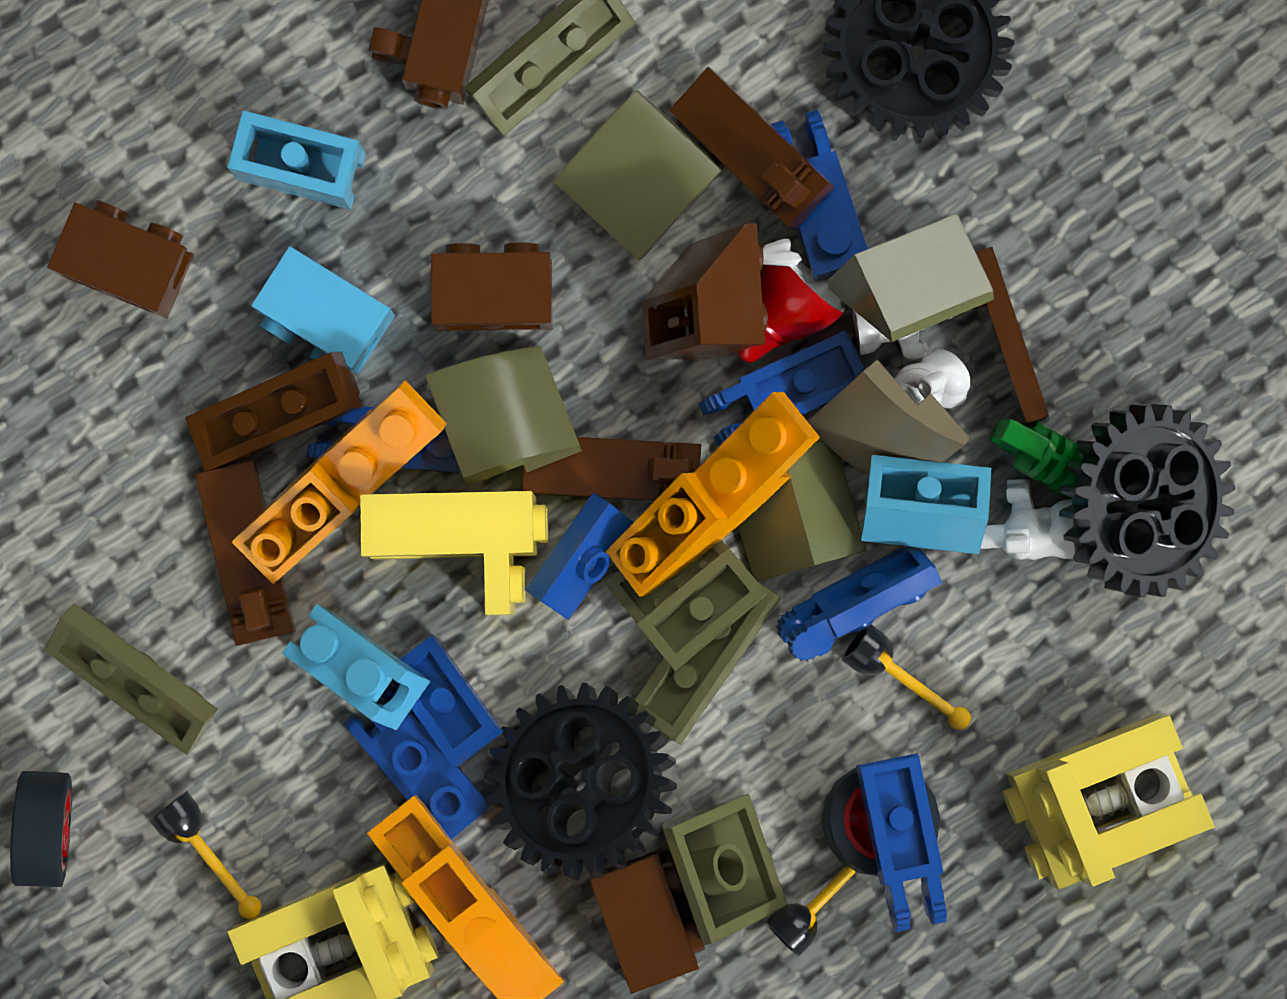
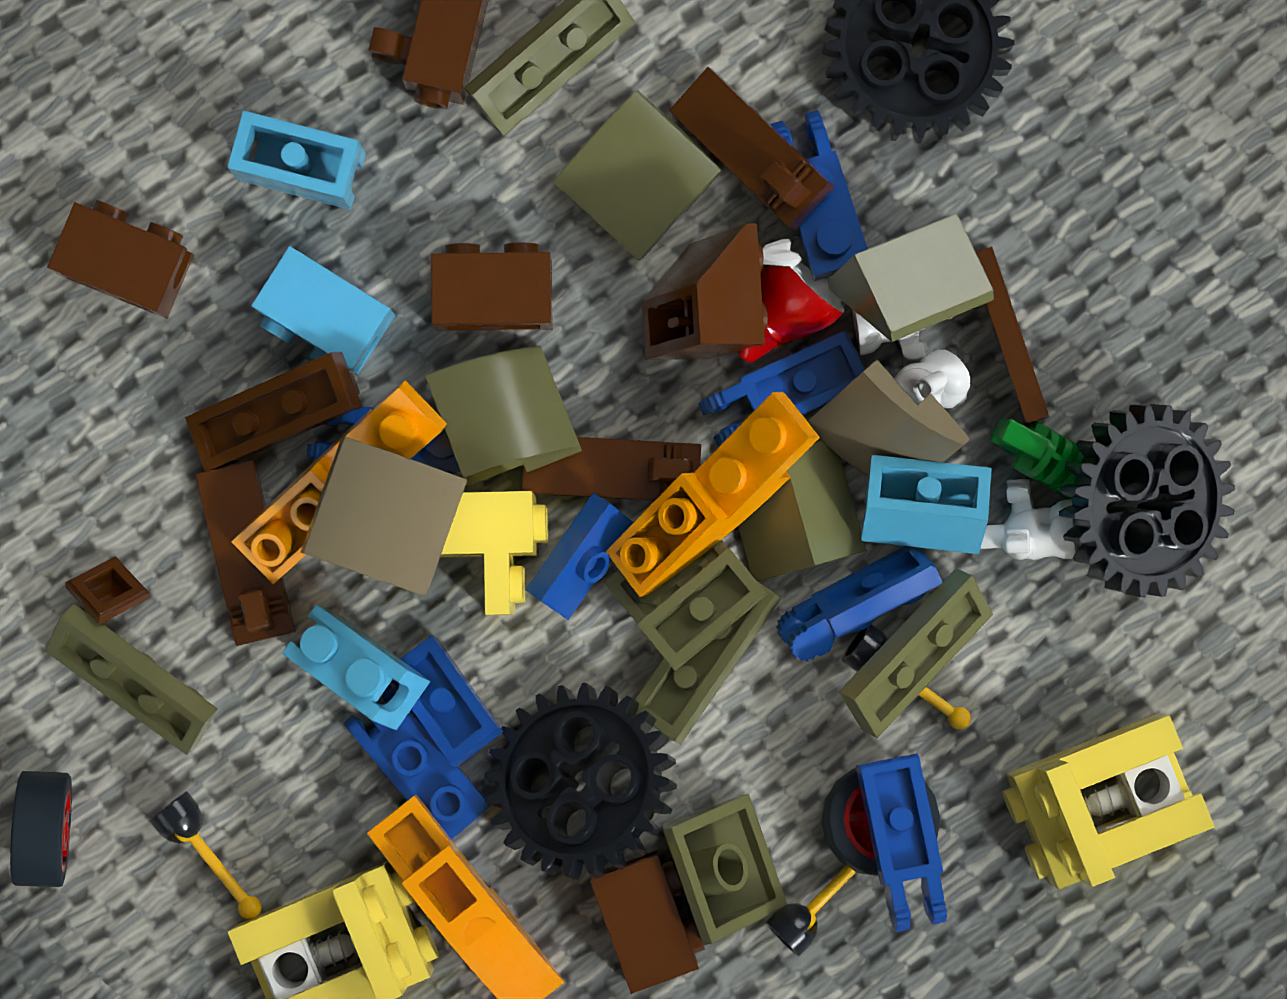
none -> reddish brown slope [65,556,150,625]
none -> dark tan slope [301,436,467,596]
none -> olive plate [839,568,993,738]

